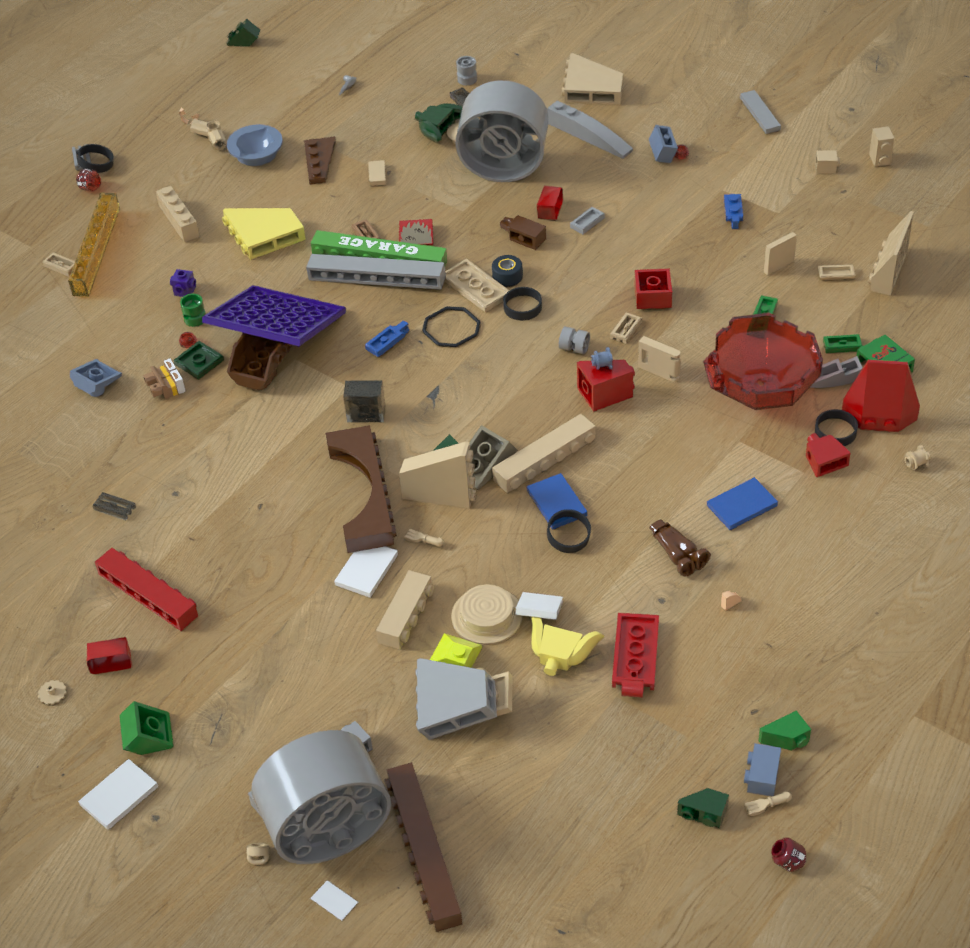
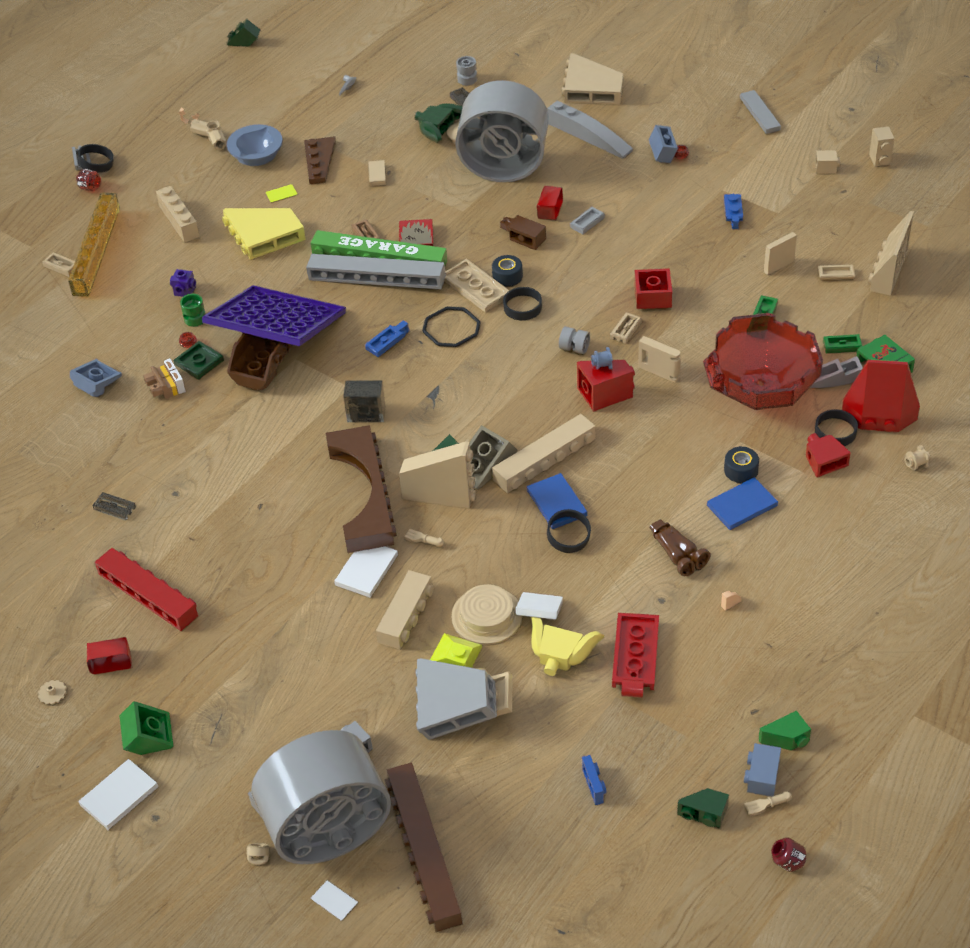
none -> neon yellow sticker [265,184,297,202]
none -> blue plate [582,755,606,805]
none -> black wheel [724,446,759,483]

